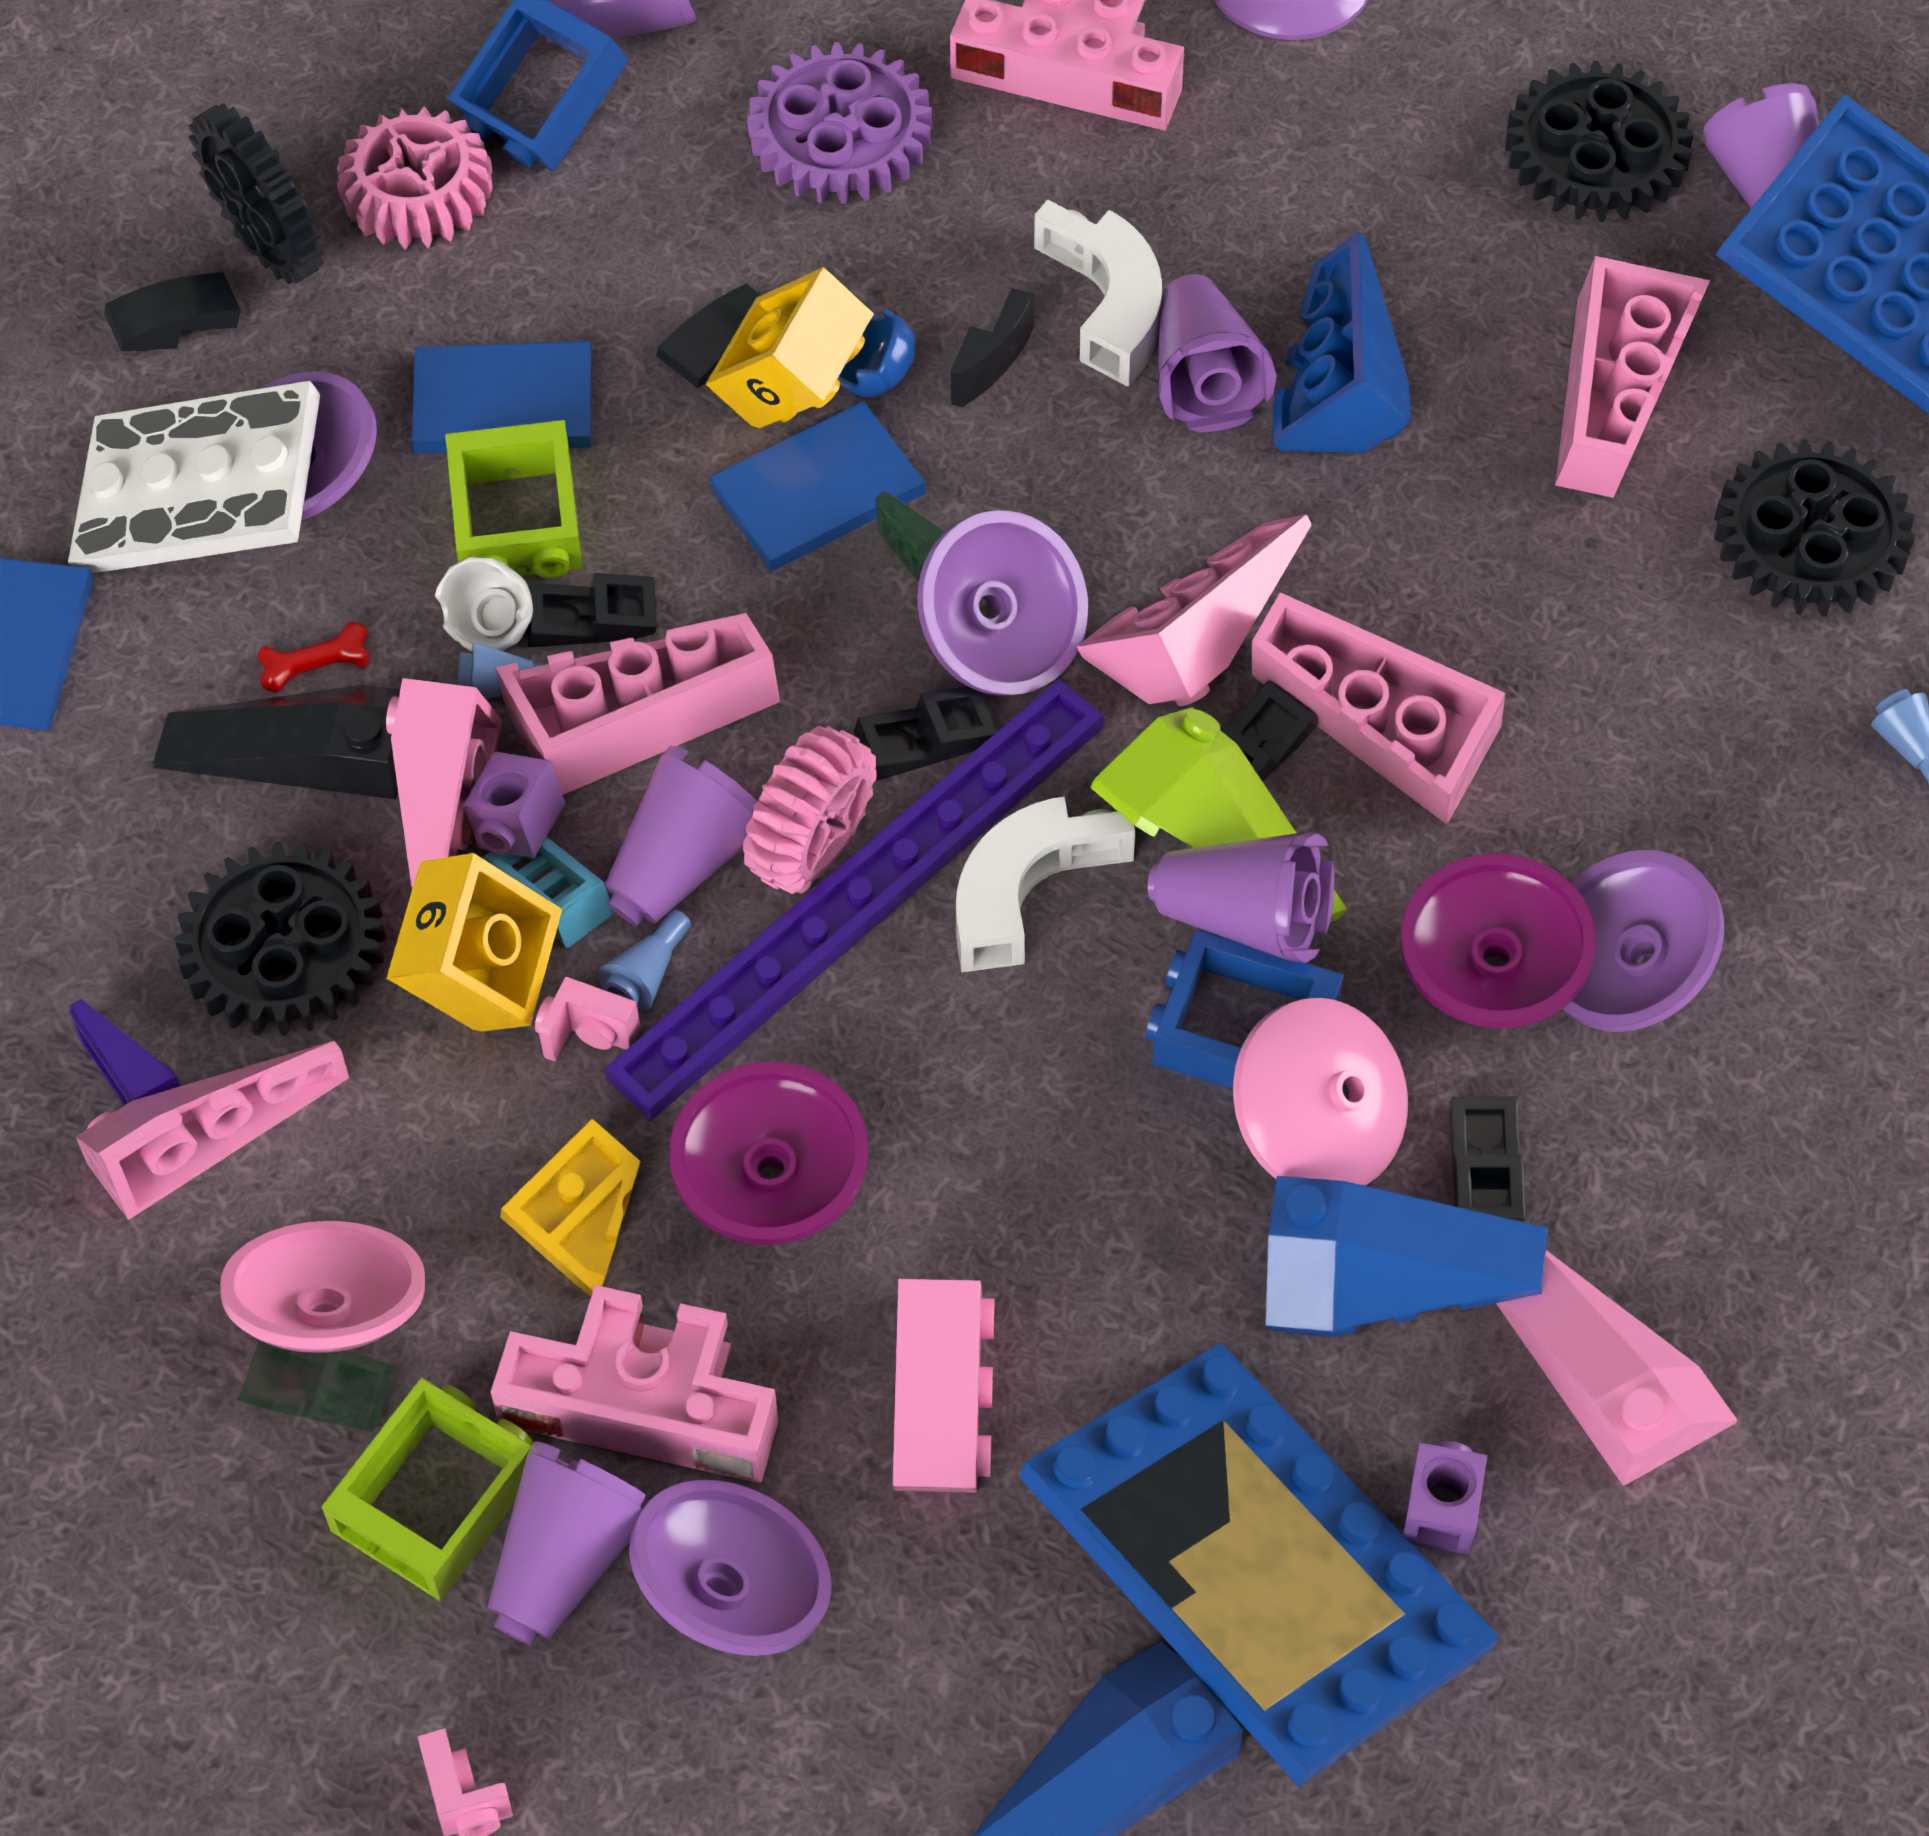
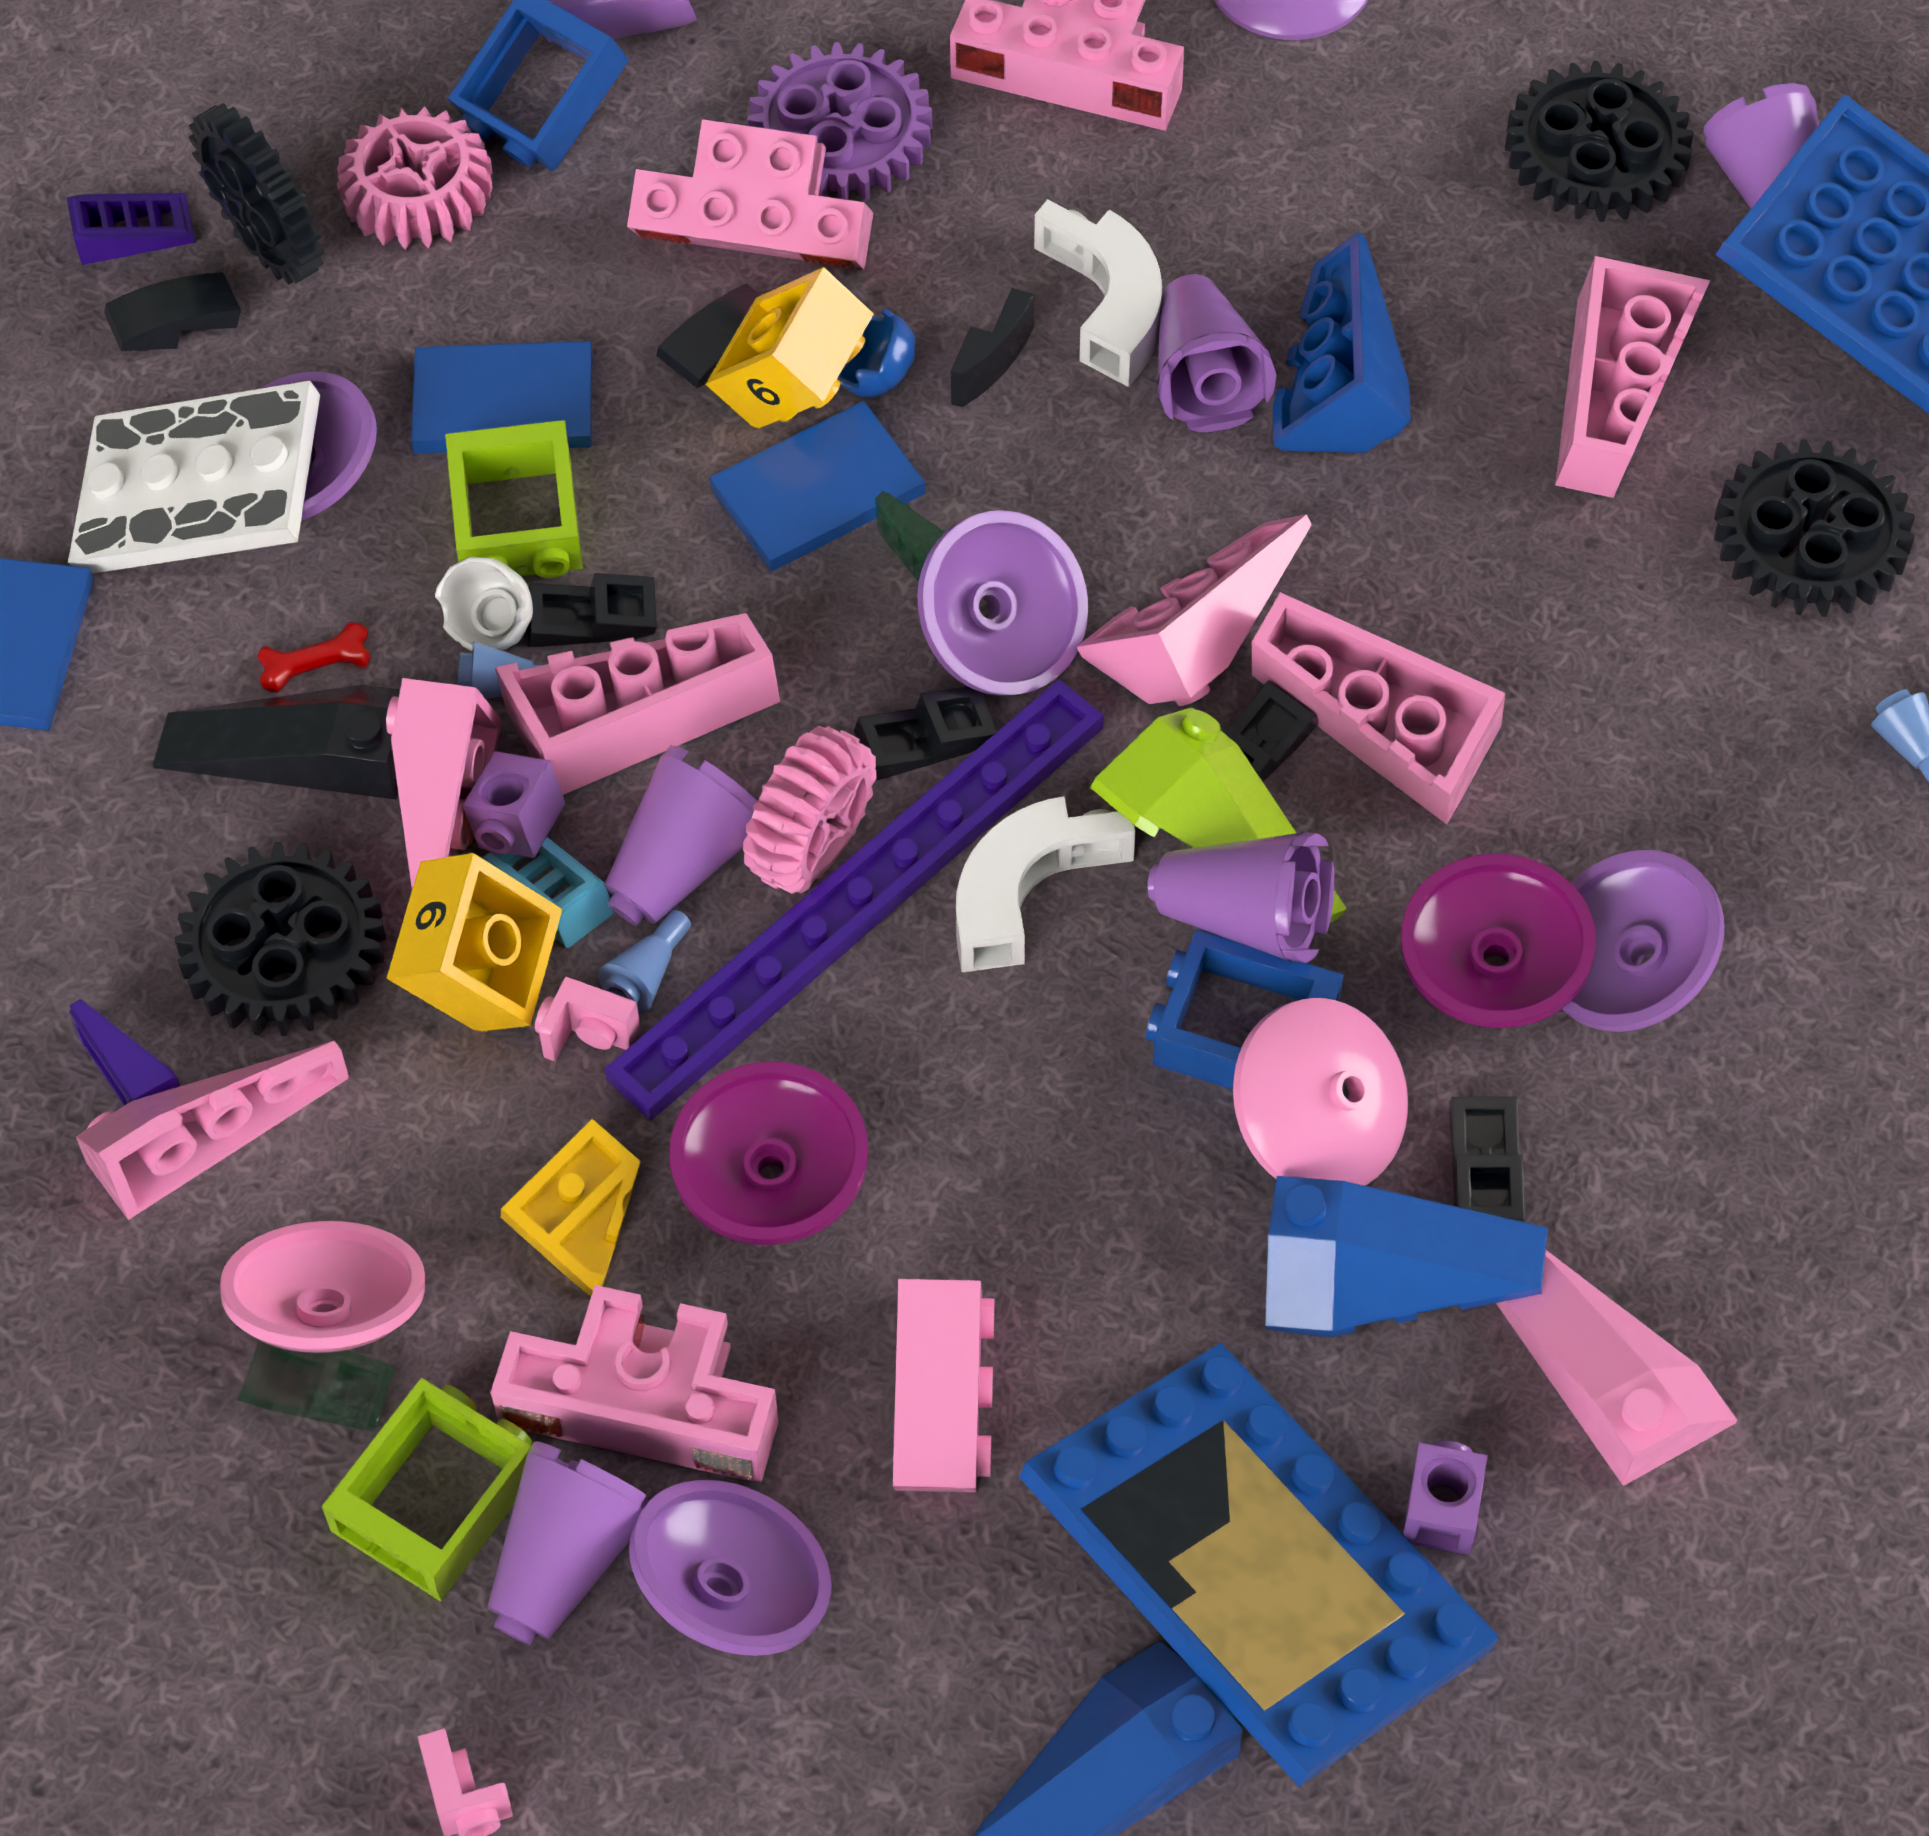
none -> dark purple slope [66,193,196,265]
none -> bright pink piece [627,119,873,269]

